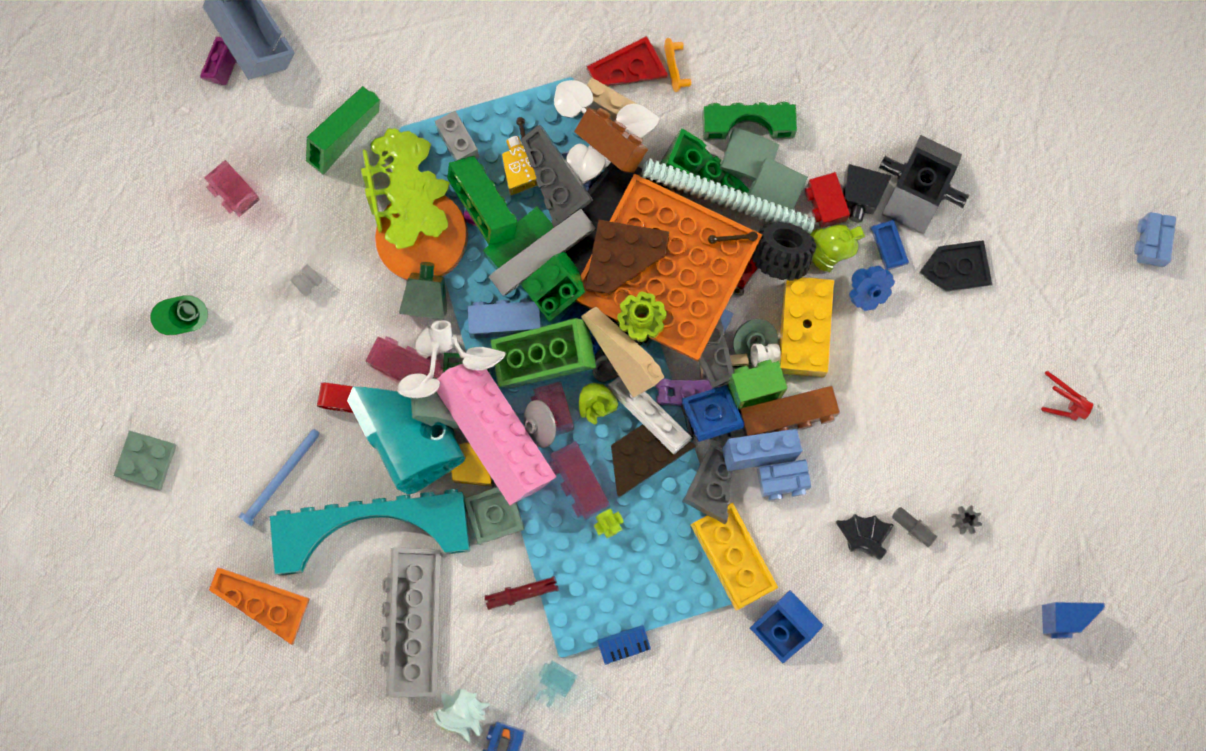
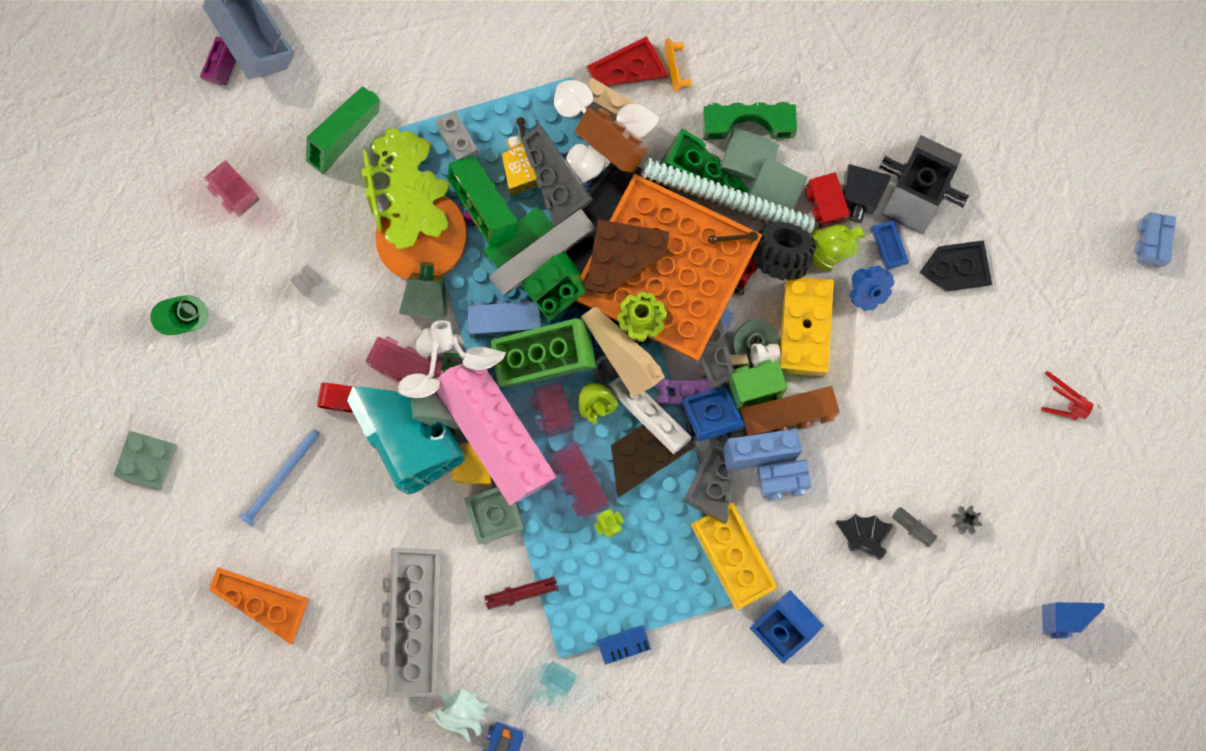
teal arch [270,489,471,576] -> none
light grey dish [524,400,556,448] -> none

